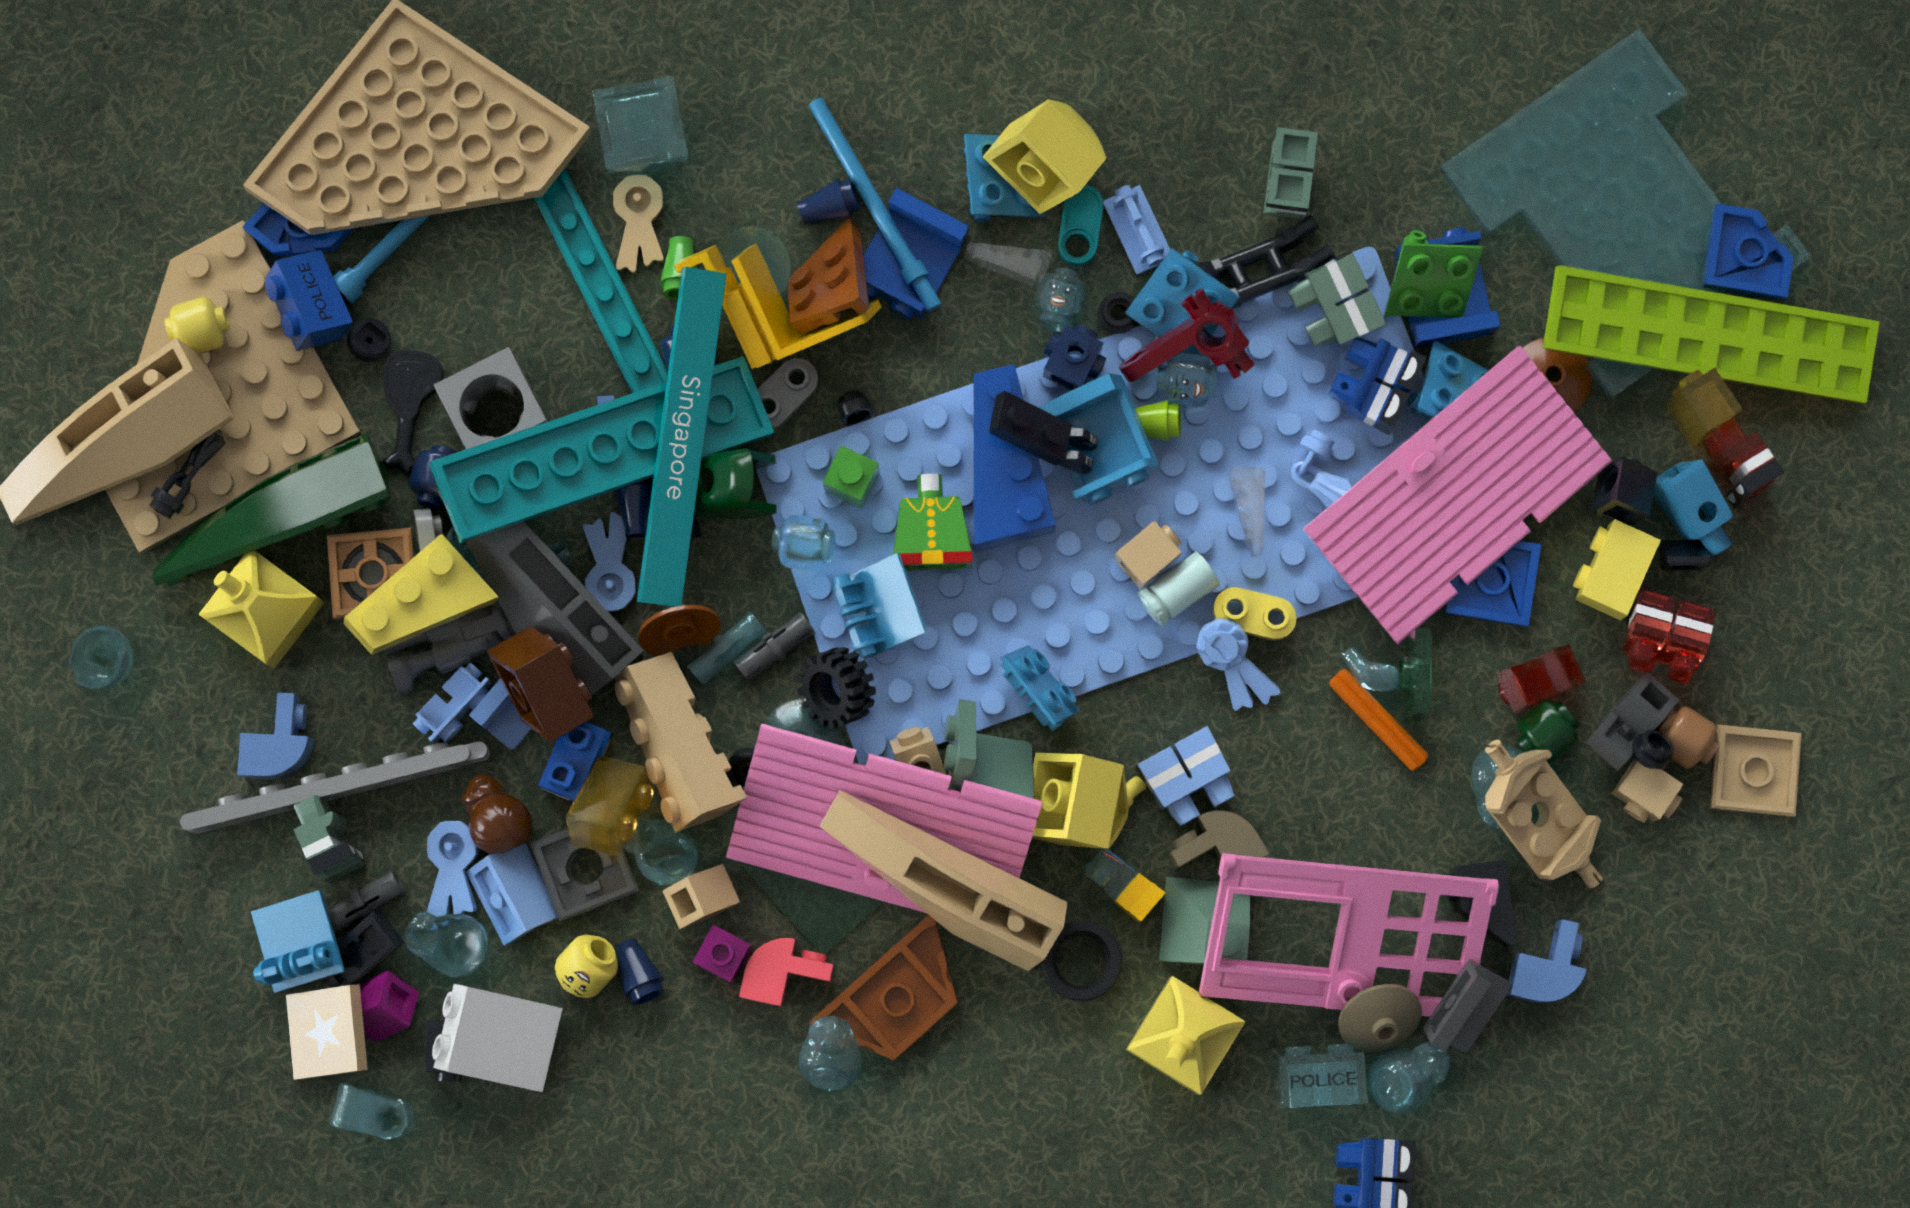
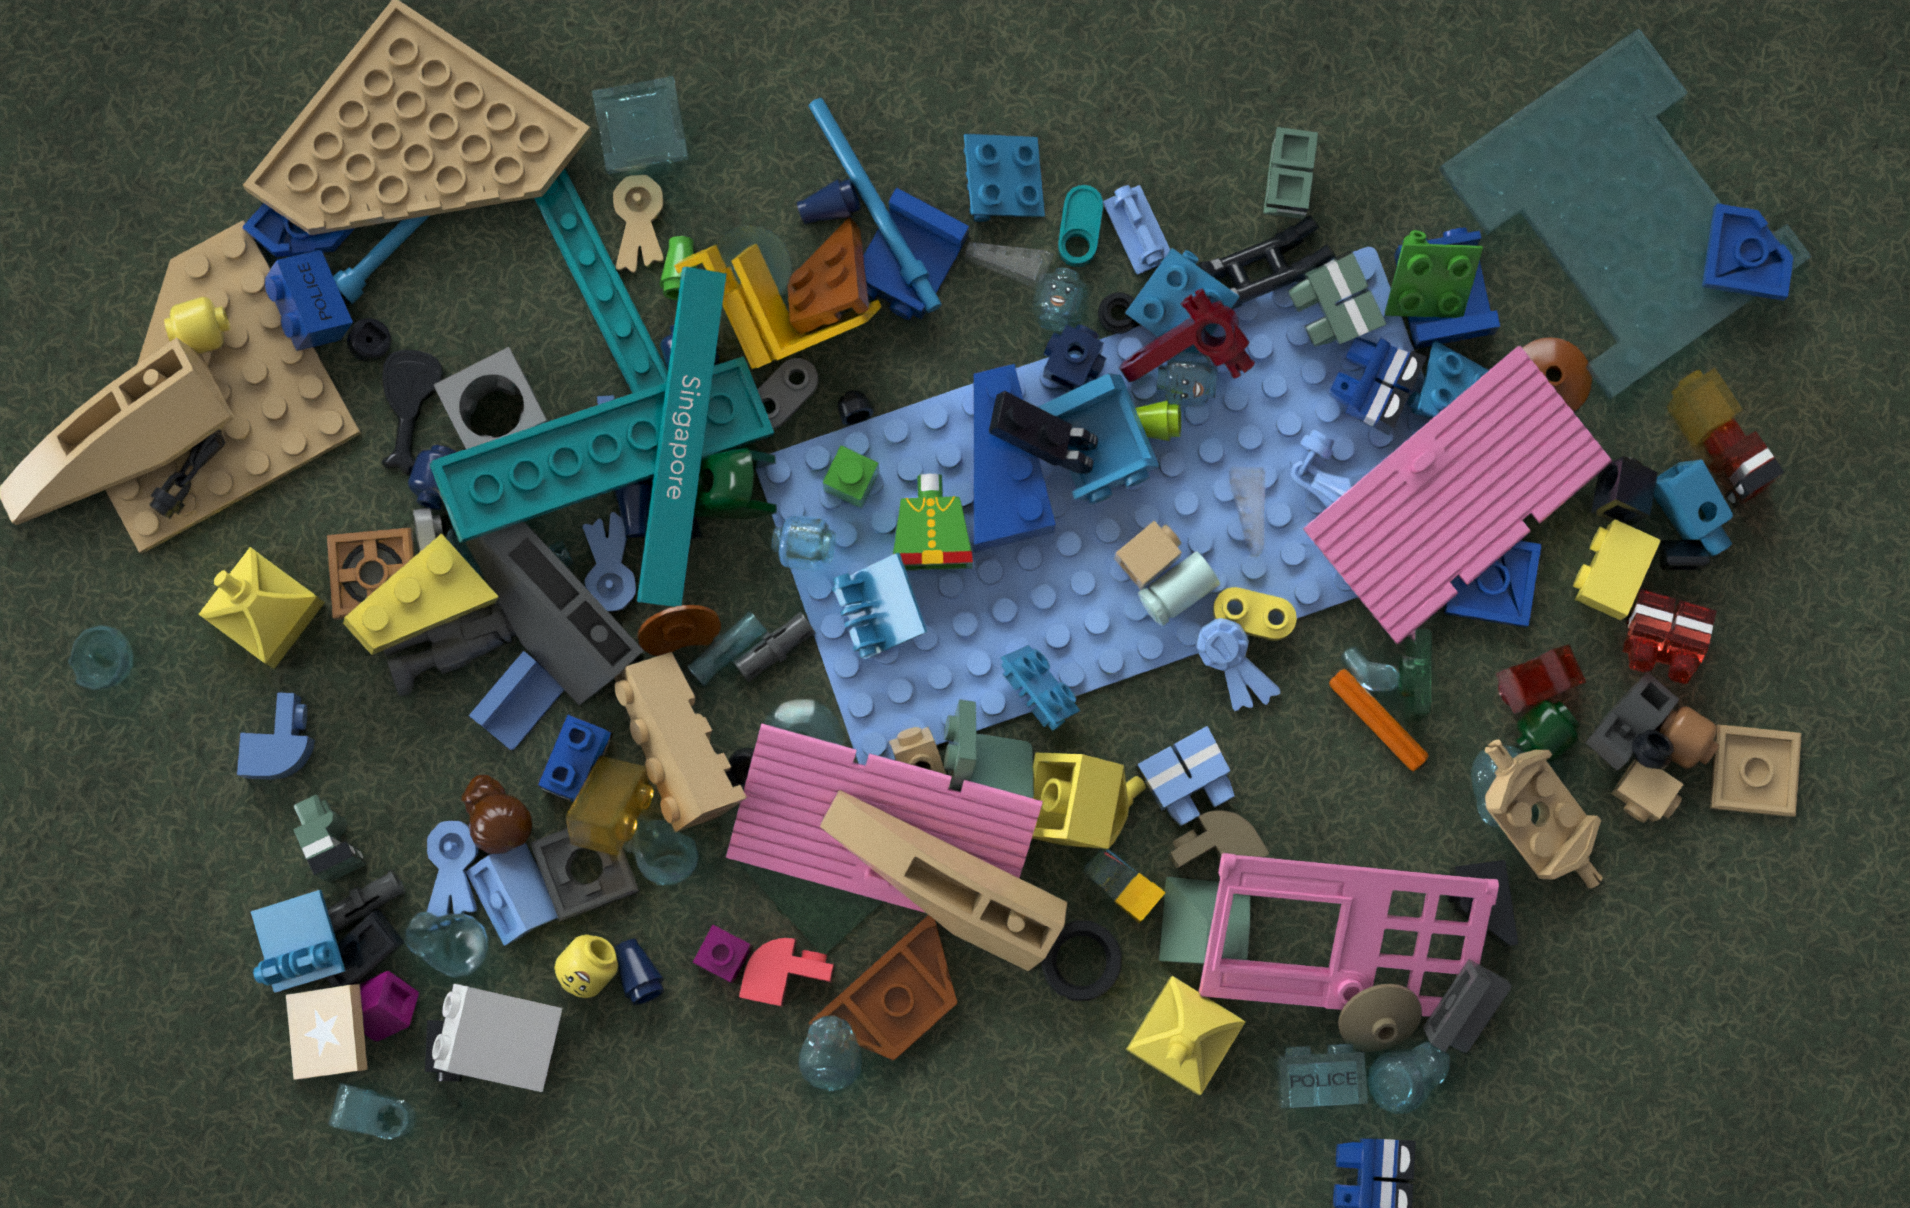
dark green wedge [152,433,390,586] -> none
light grey hinge [180,742,491,834] -> none
light blue hinge [412,662,493,744] -> none
reddish brown brick [487,626,594,742] -> none
tan brick [663,864,740,929] -> none
black tyre [797,647,876,729] -> none
light yellow piece [983,99,1106,214] -> none
medium blue brick [1506,919,1587,1003] -> none
lime plate [1542,265,1880,404] -> none

